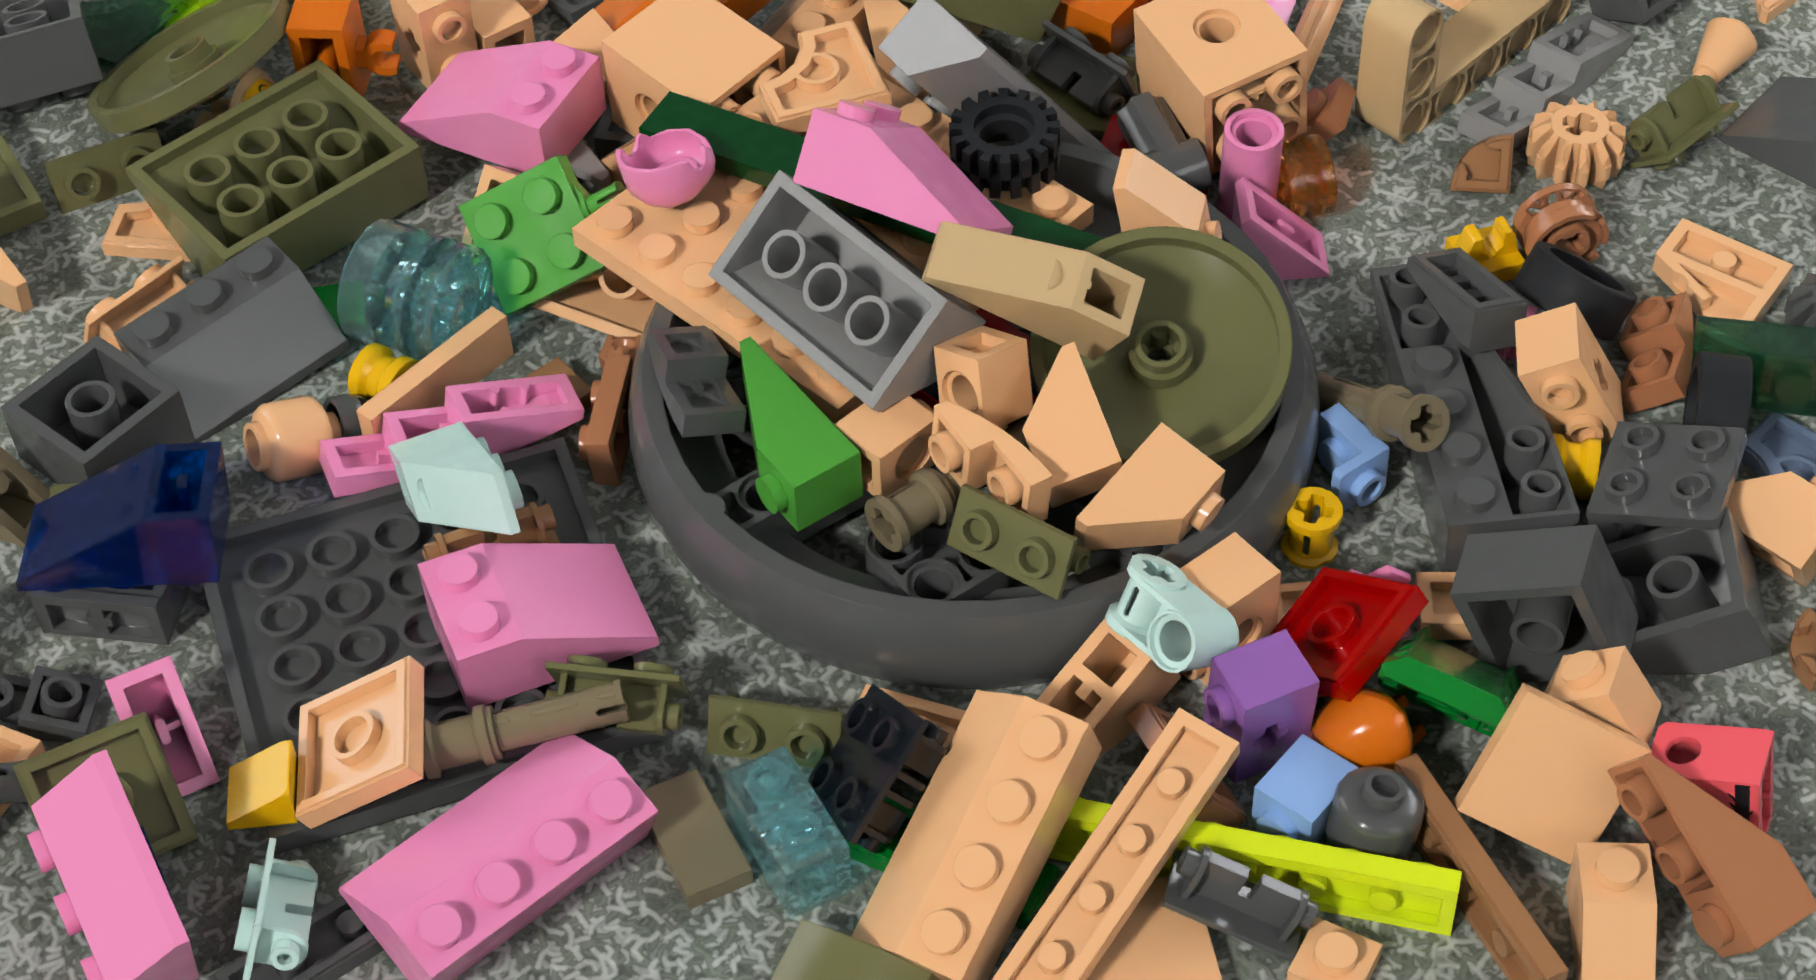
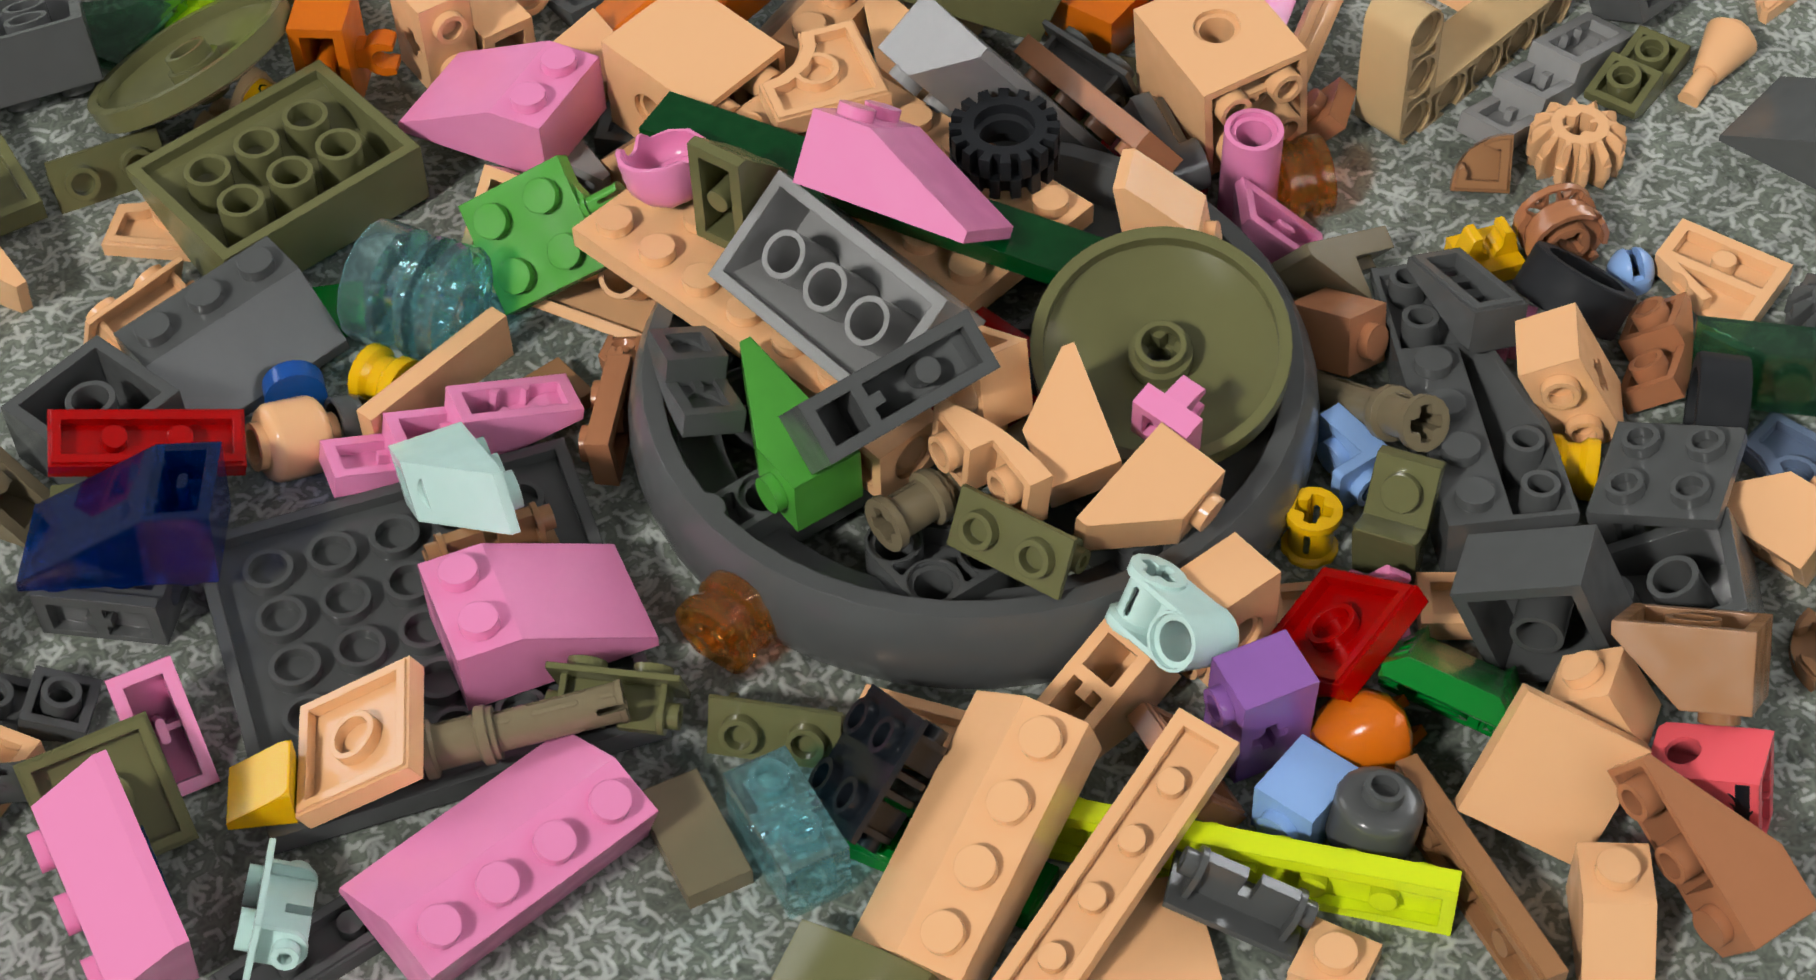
tan slope [921,221,1146,361] -> none
olive hinge [1625,75,1740,171] -> none
none -> red tile [47,409,247,477]
none -> blue tile [262,360,328,406]
none -> clear orange wheel [675,570,777,674]
none -> olive slope [687,136,788,248]
none -> dark grey slope [778,309,1000,475]
none -> nougat plate [1013,34,1183,173]
none -> bright pink tile [1131,375,1206,450]
none -> dark tan slope [1272,225,1394,299]
none -> nougat brick [1294,287,1389,378]
none -> olive slope [1352,445,1446,585]
none -> olive slope [1584,25,1691,120]
none -> light blue hinge [1606,247,1655,296]
none -> medium nougat slope [1611,603,1773,726]

